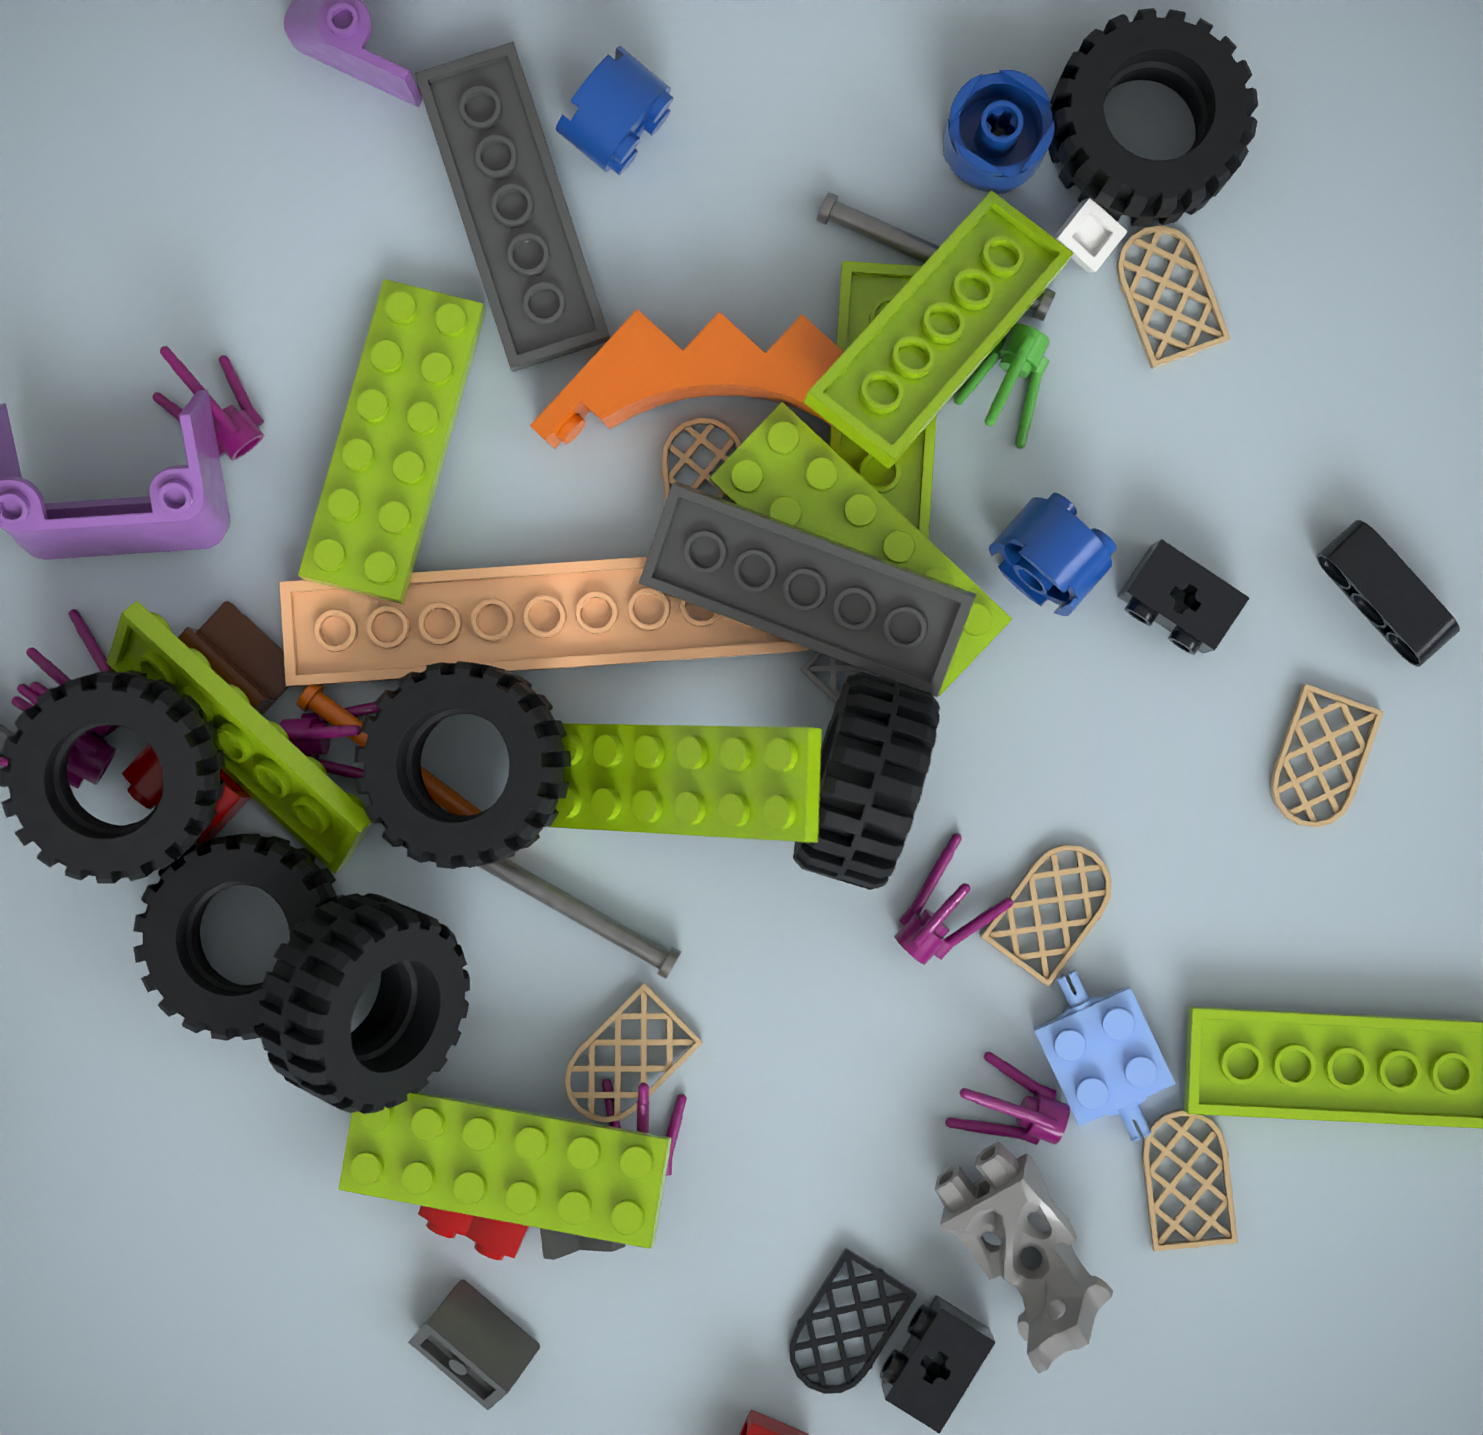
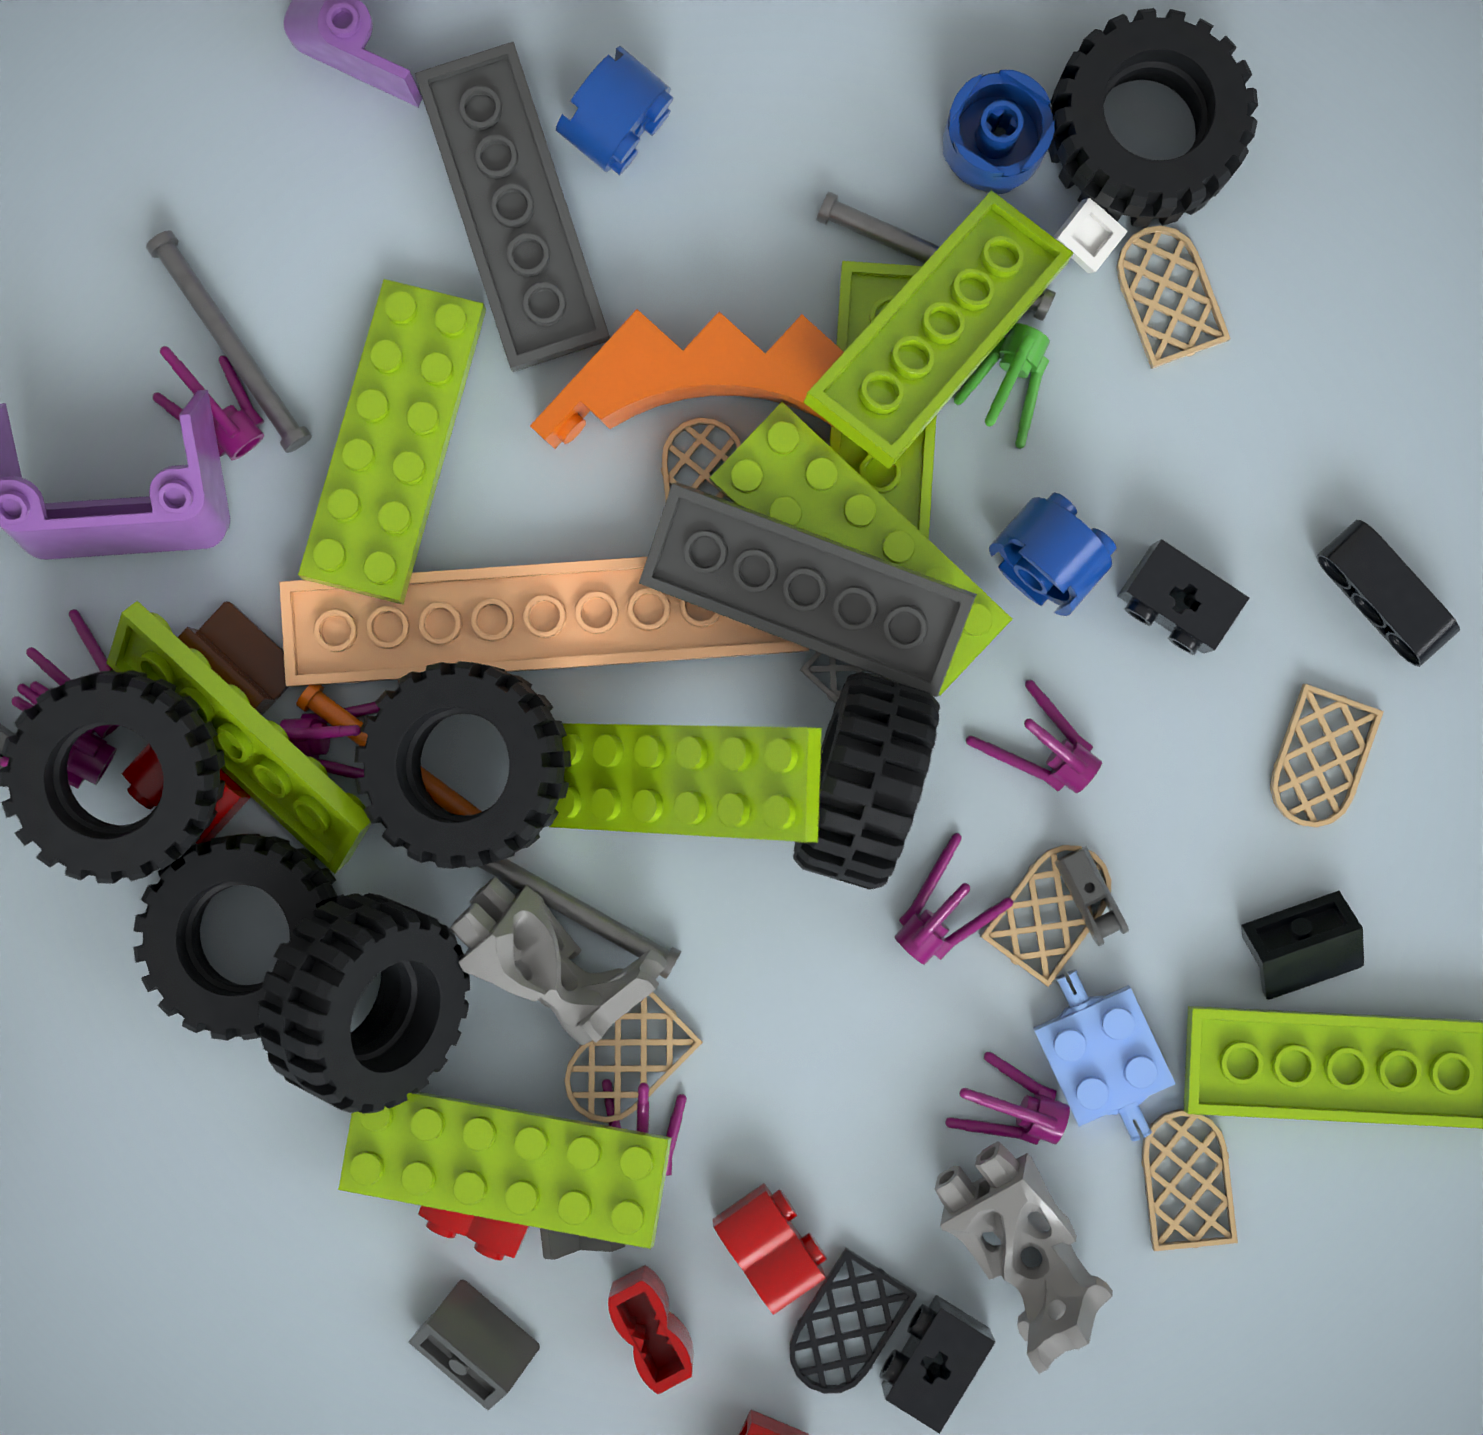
none -> flat silver bar [146,230,312,453]
none -> light grey hips [449,876,668,1045]
none -> red brick [608,1265,694,1395]
none -> red brick [712,1183,827,1315]
none -> magenta plant [966,680,1102,794]
none -> dark grey bar [1055,846,1129,946]
none -> black panel [1241,891,1364,1000]

